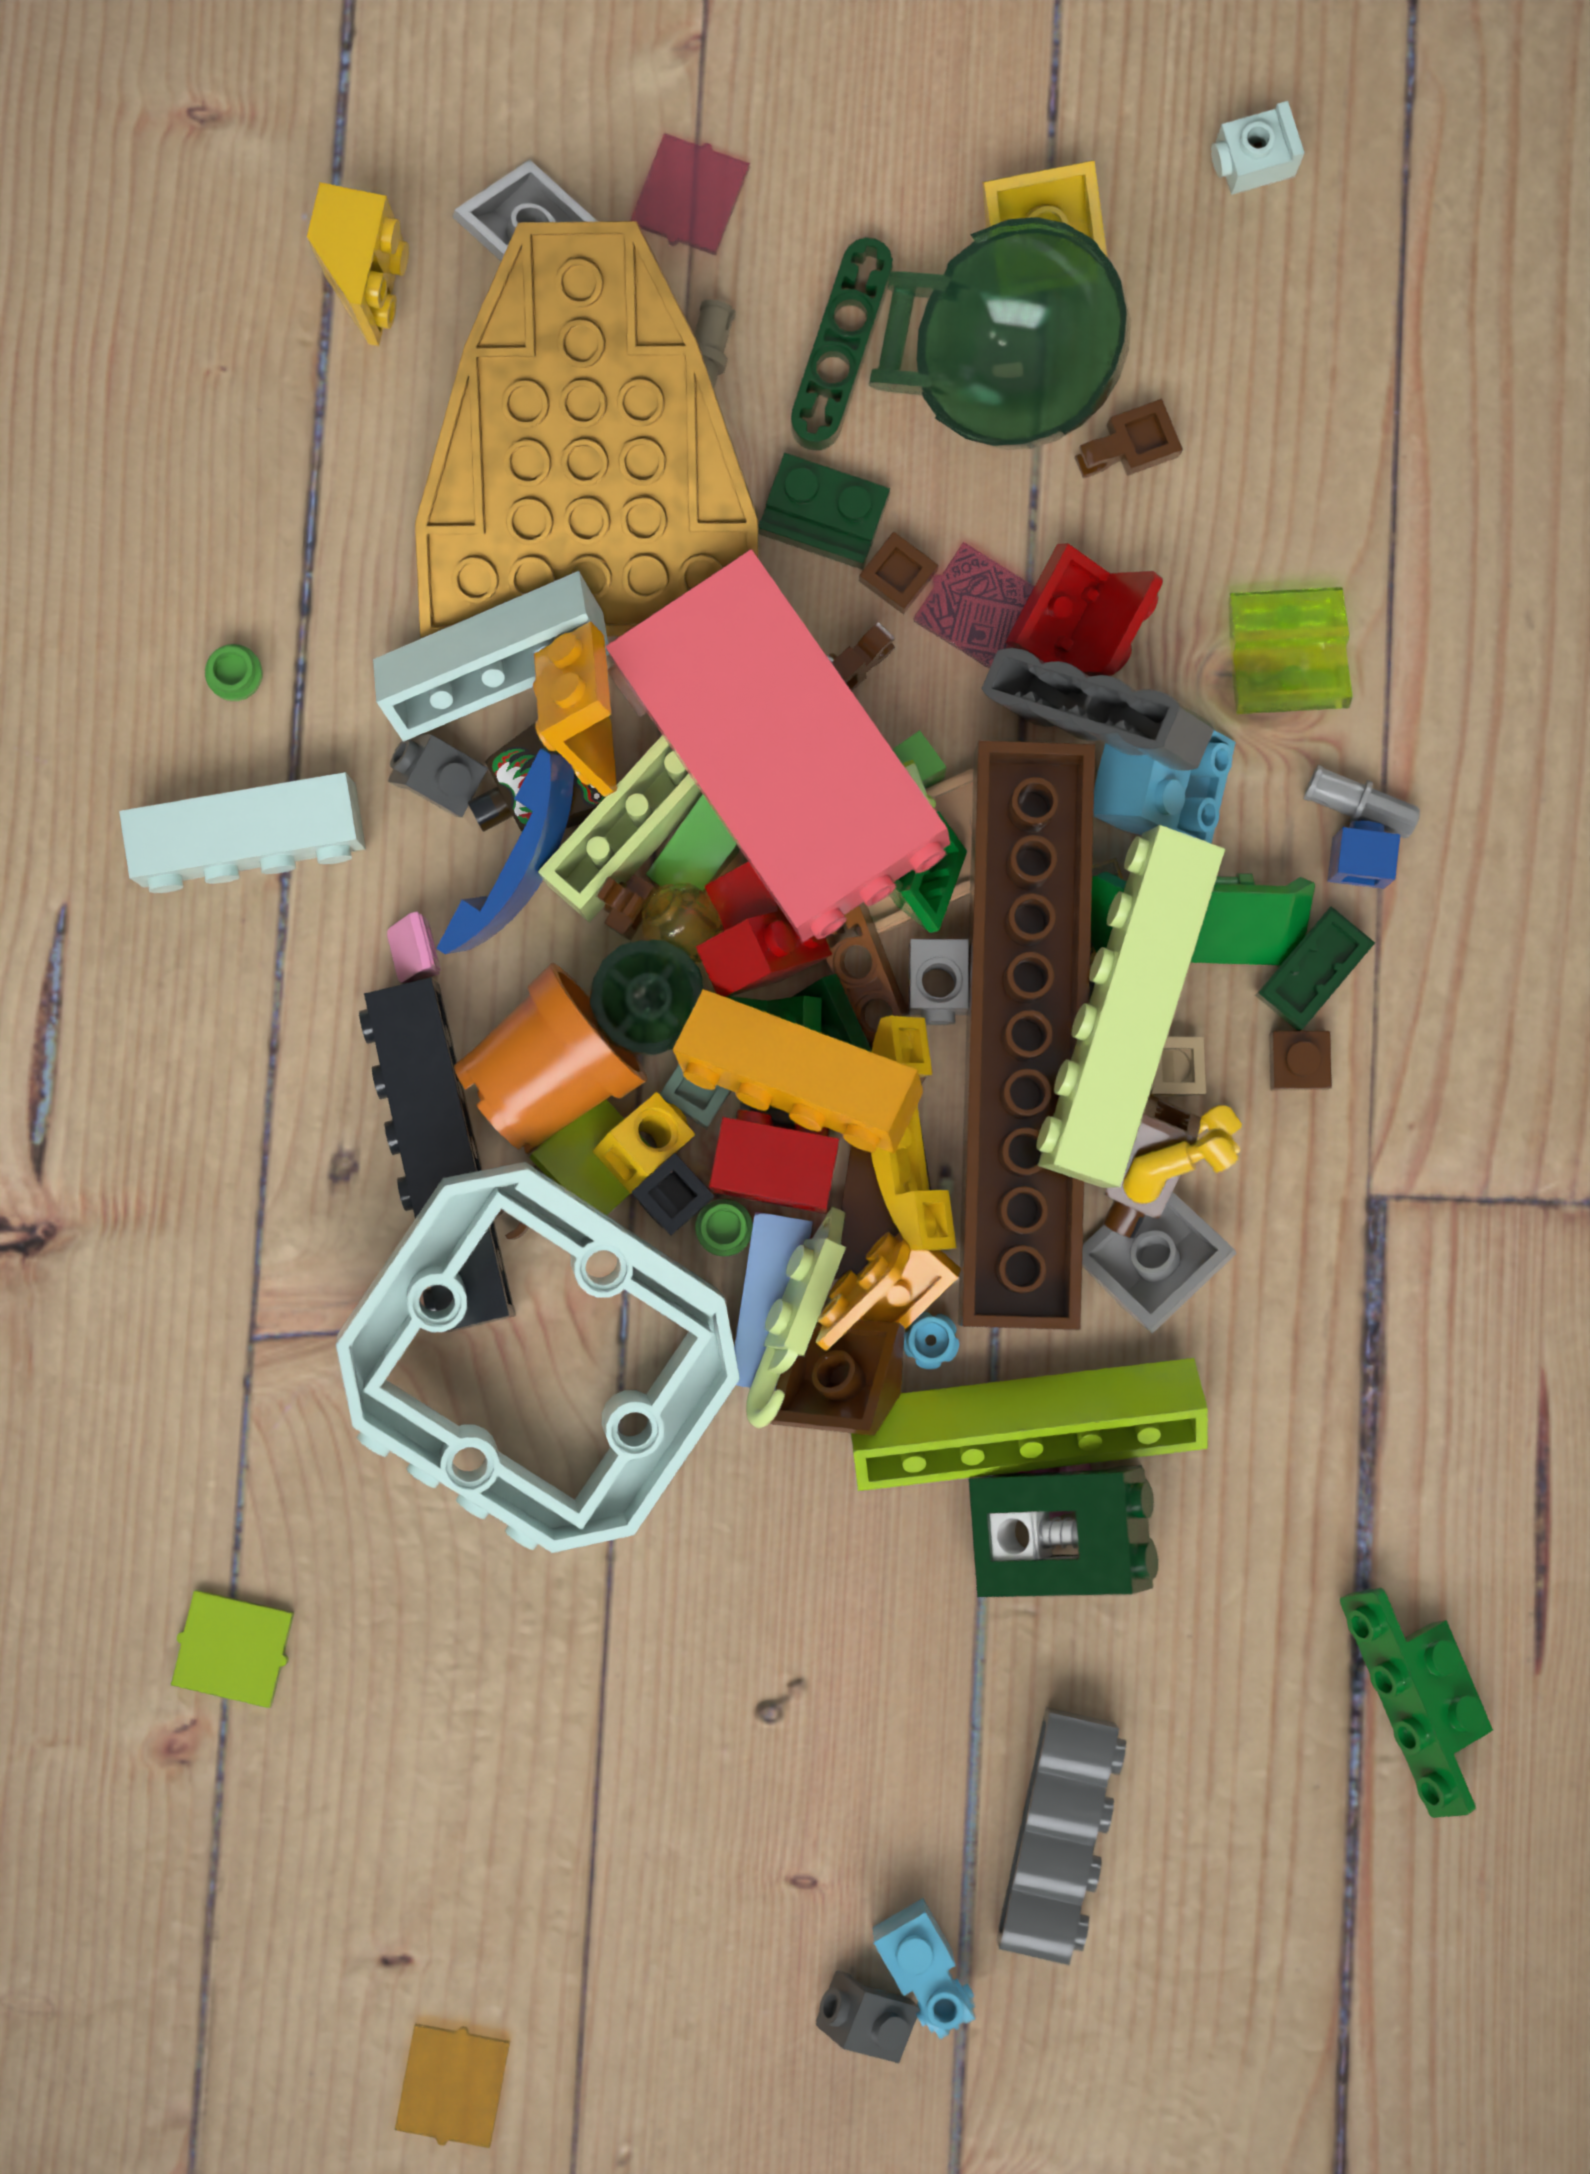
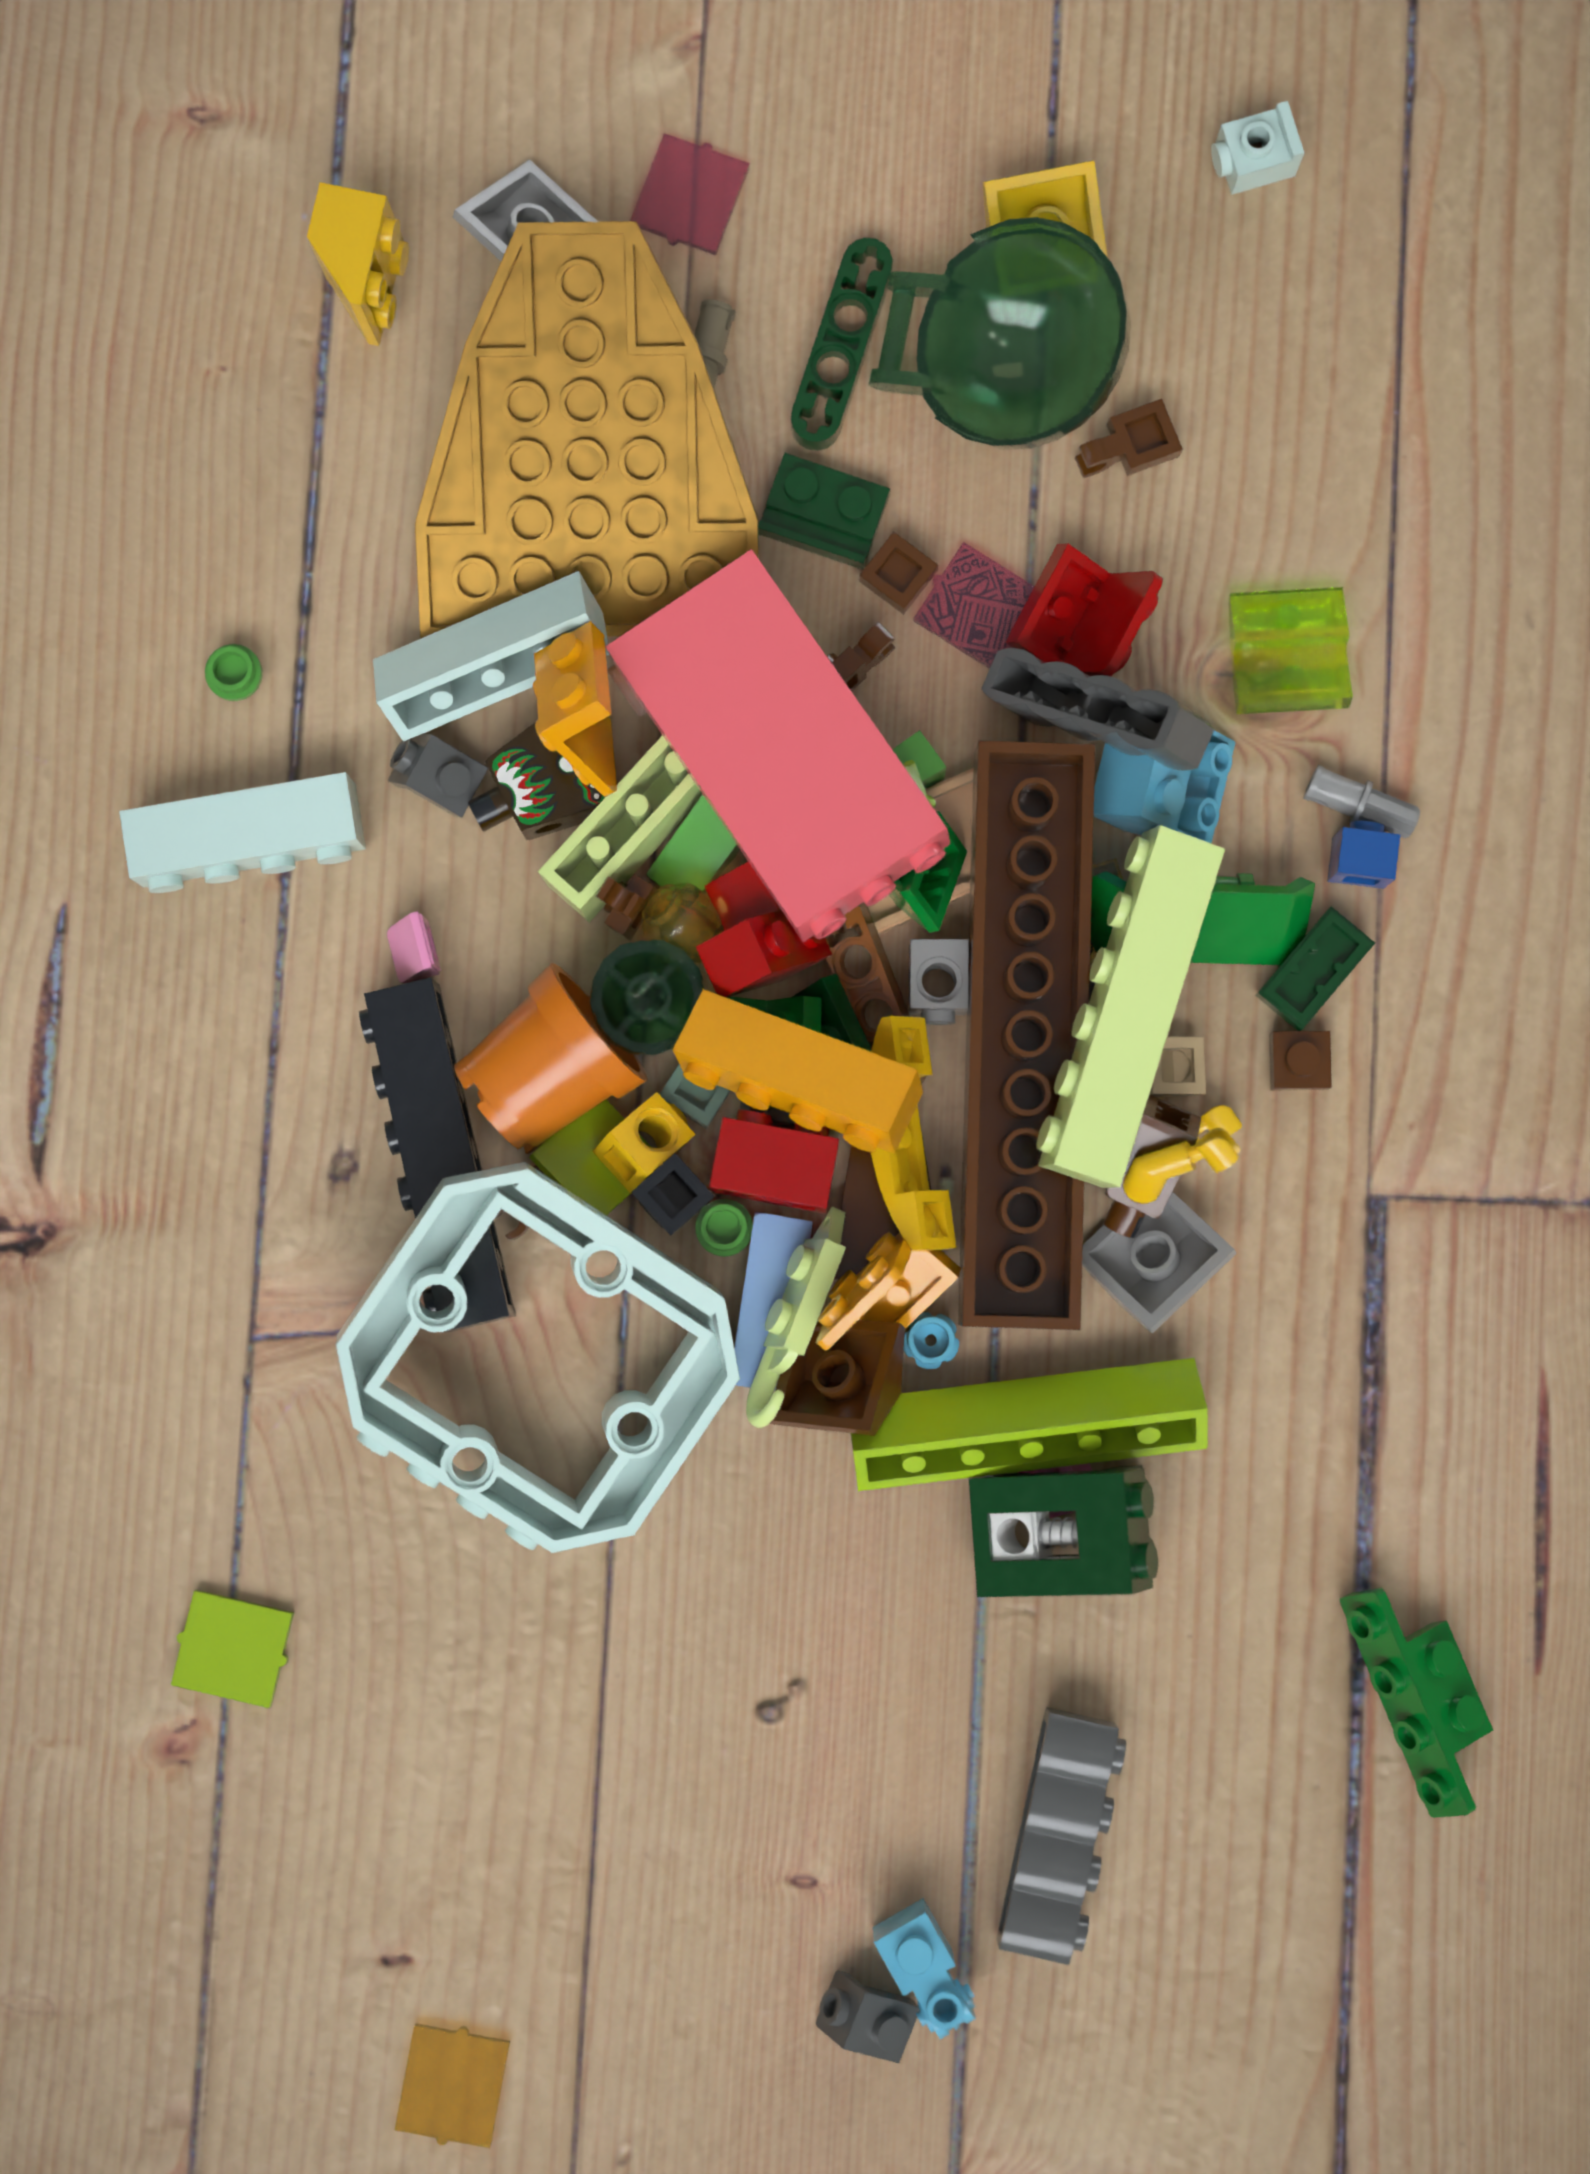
blue slope [436,748,574,955] -> none

